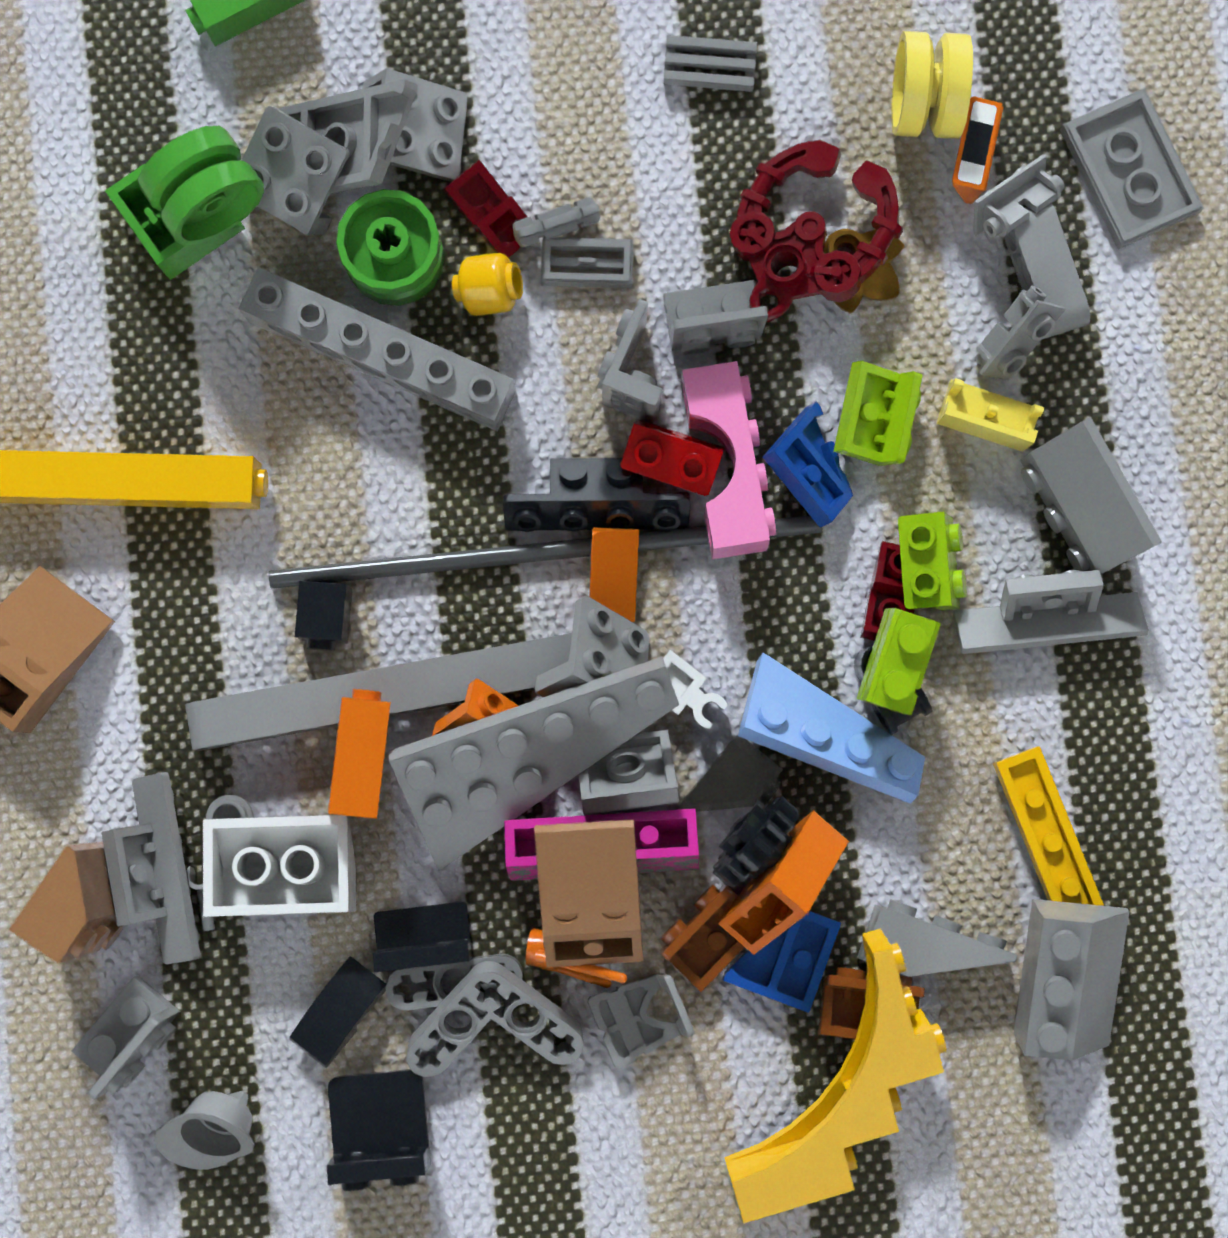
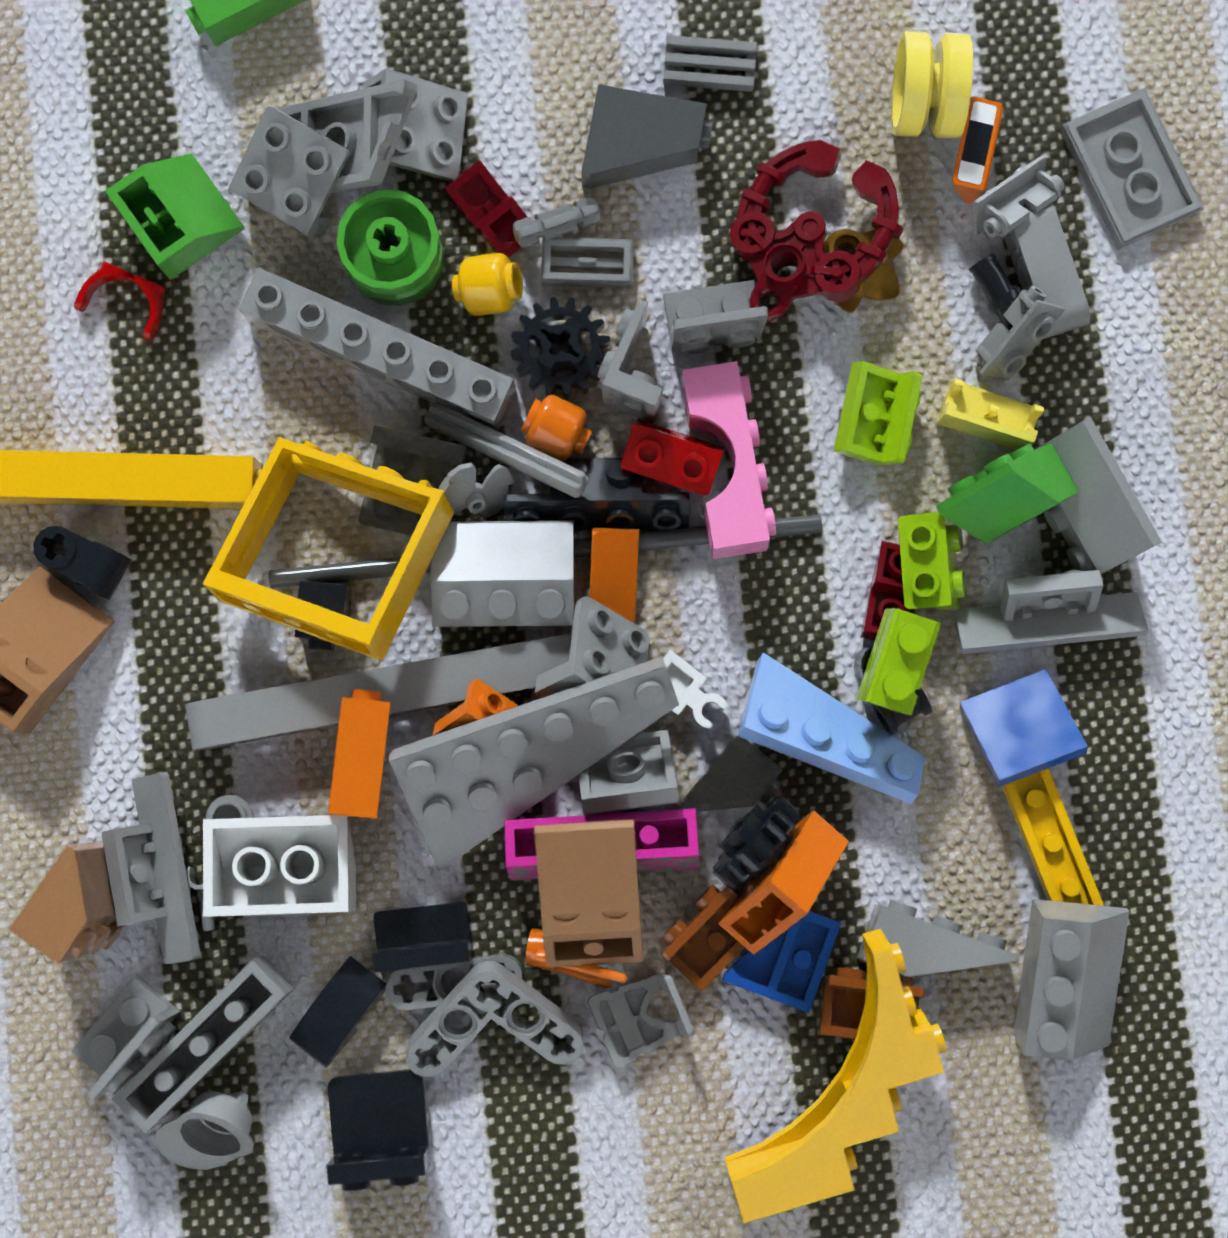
bright green wheel [138,126,264,246] -> none
blue wing [763,401,853,528] -> none
none -> black piece [33,526,132,601]
none -> red cap [74,261,166,342]
none -> light grey brick [112,955,295,1134]
none -> yellow window [203,437,454,662]
none -> clear smoke bracket [359,425,470,536]
none -> light grey axle [424,403,589,498]
none -> light grey slope [430,520,575,627]
none -> light grey piece [438,463,514,518]
none -> black gear [510,297,610,399]
none -> orange head [520,395,592,462]
none -> dark grey slope [581,84,713,189]
none -> bright green slope [936,443,1079,544]
none -> tile [960,669,1088,787]
none -> black pin [968,253,1021,331]

